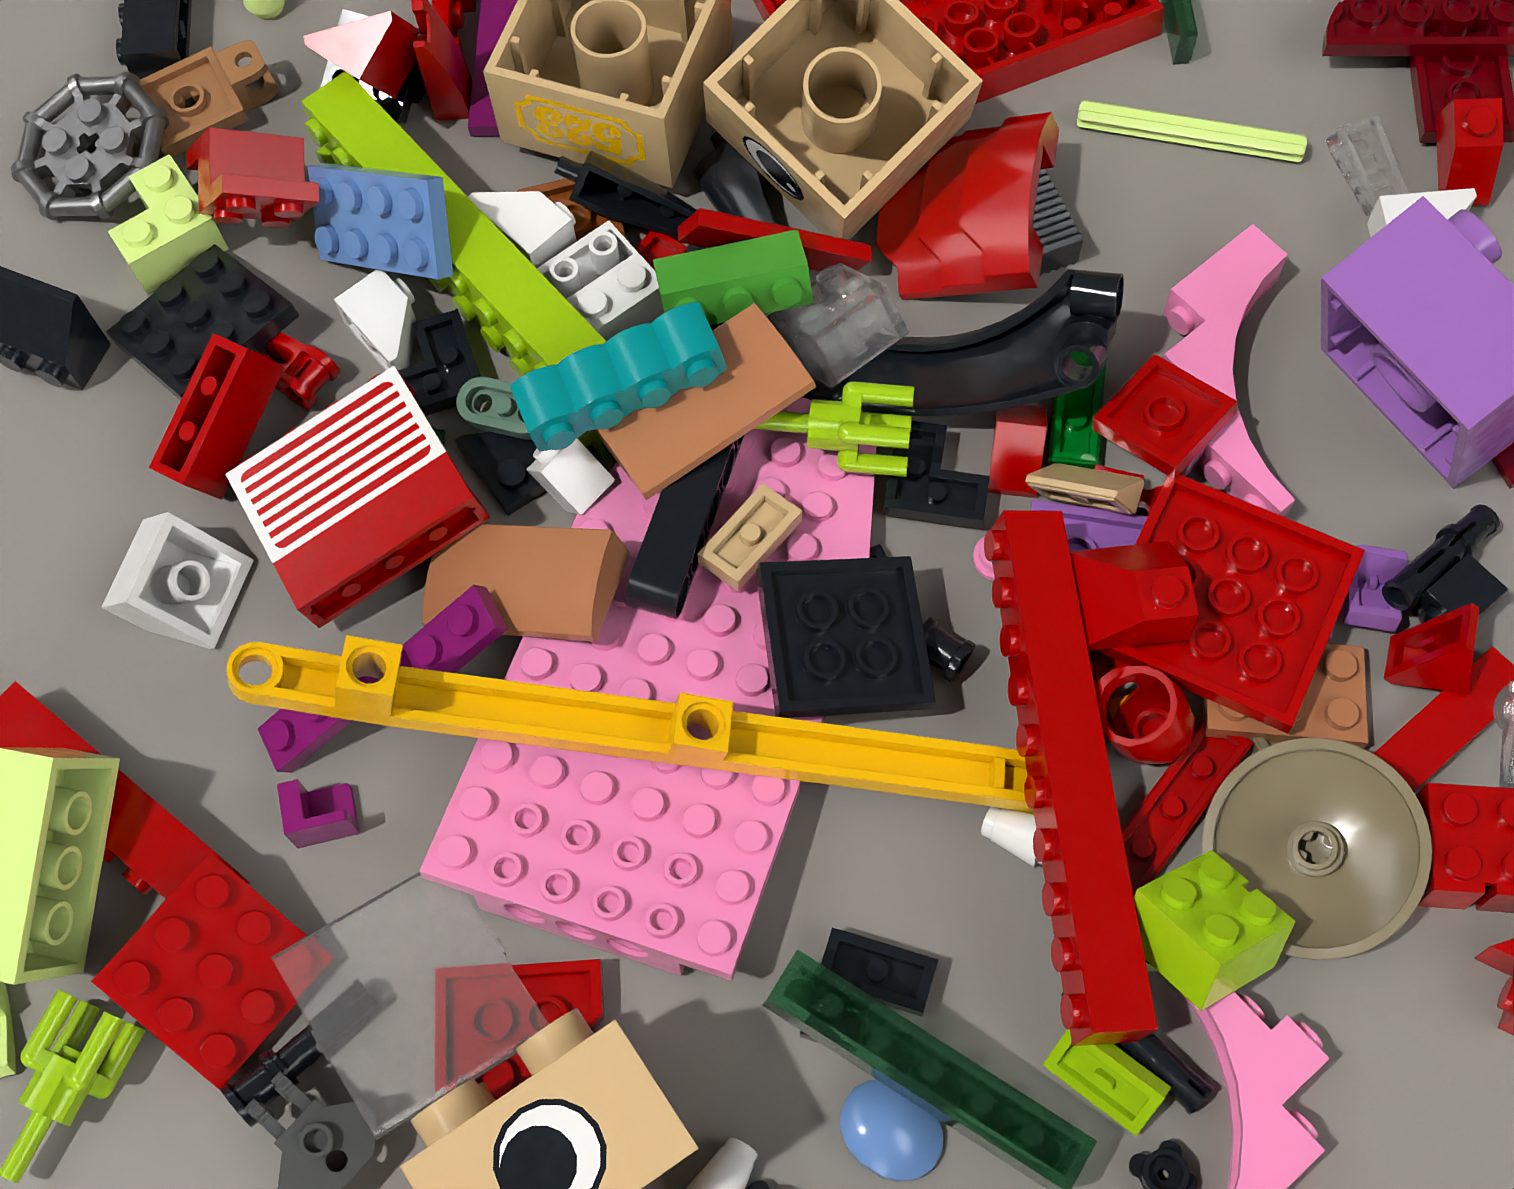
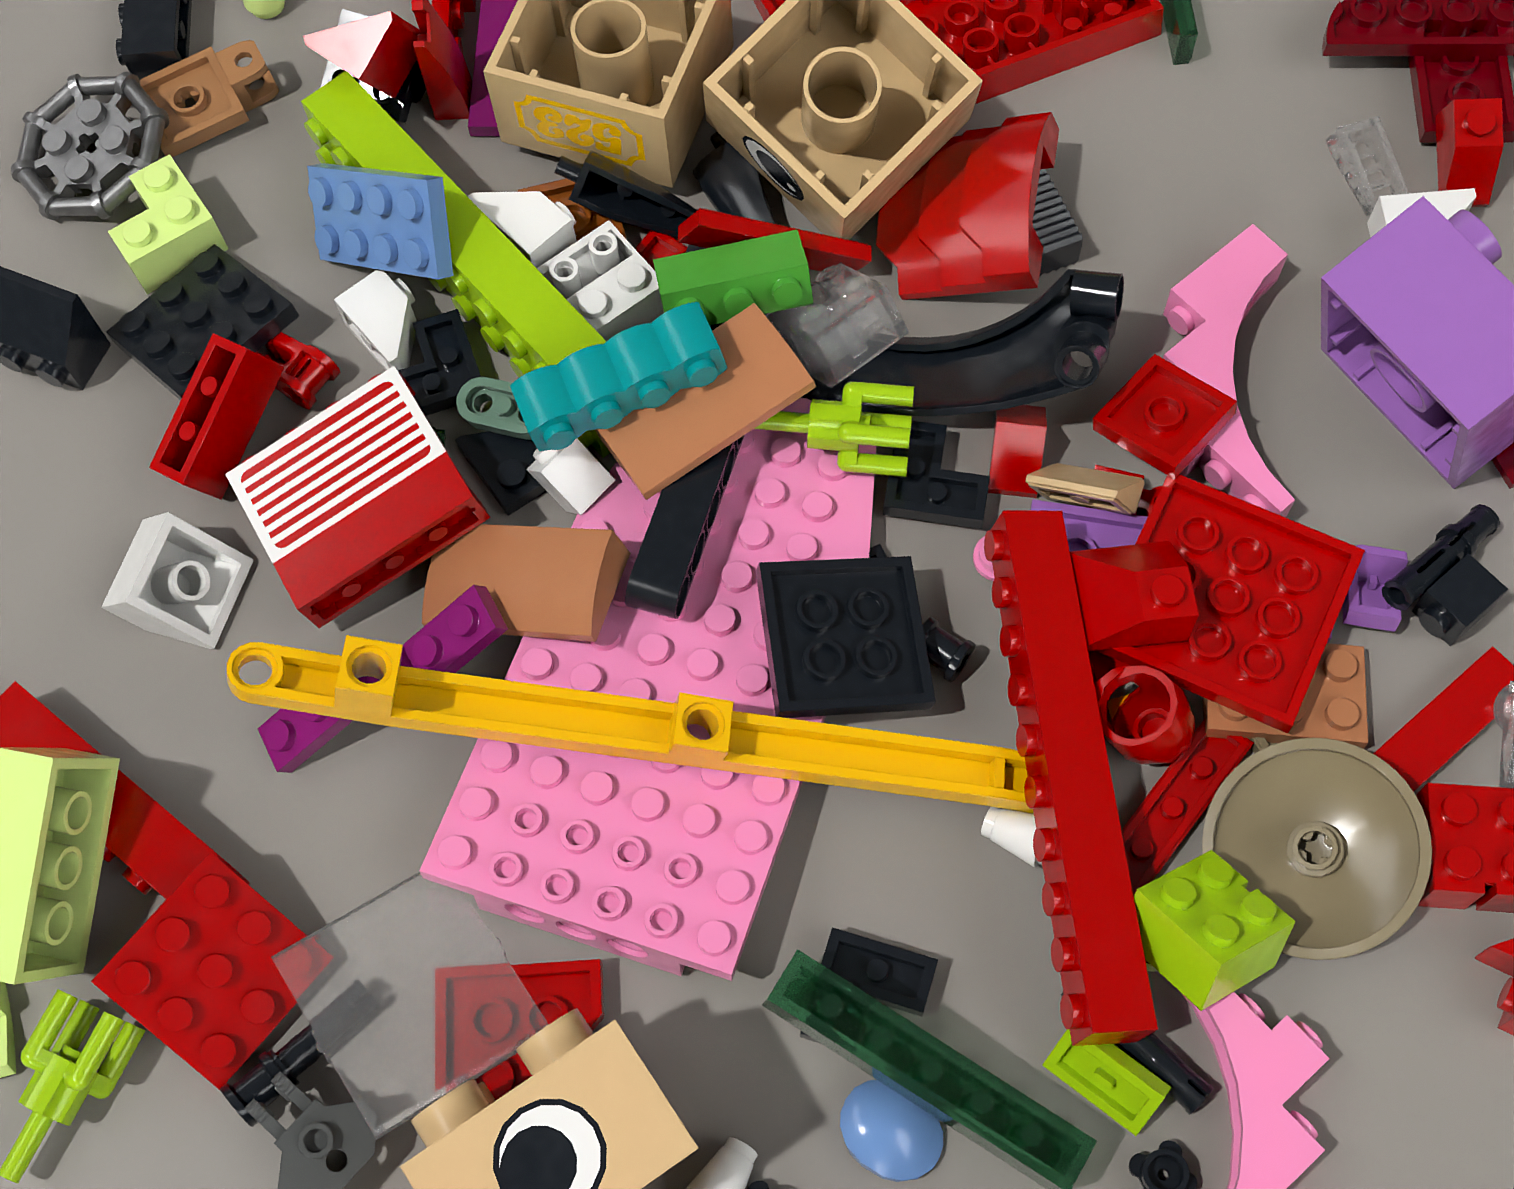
red bracket [186,127,319,228] -> none
magenta panel [277,779,360,849] -> none
tan plate [698,483,803,591] -> none
green tile [1047,351,1106,469] -> none
yellowish green axle [1077,100,1307,162] -> none
red slope [1384,603,1479,694] -> none

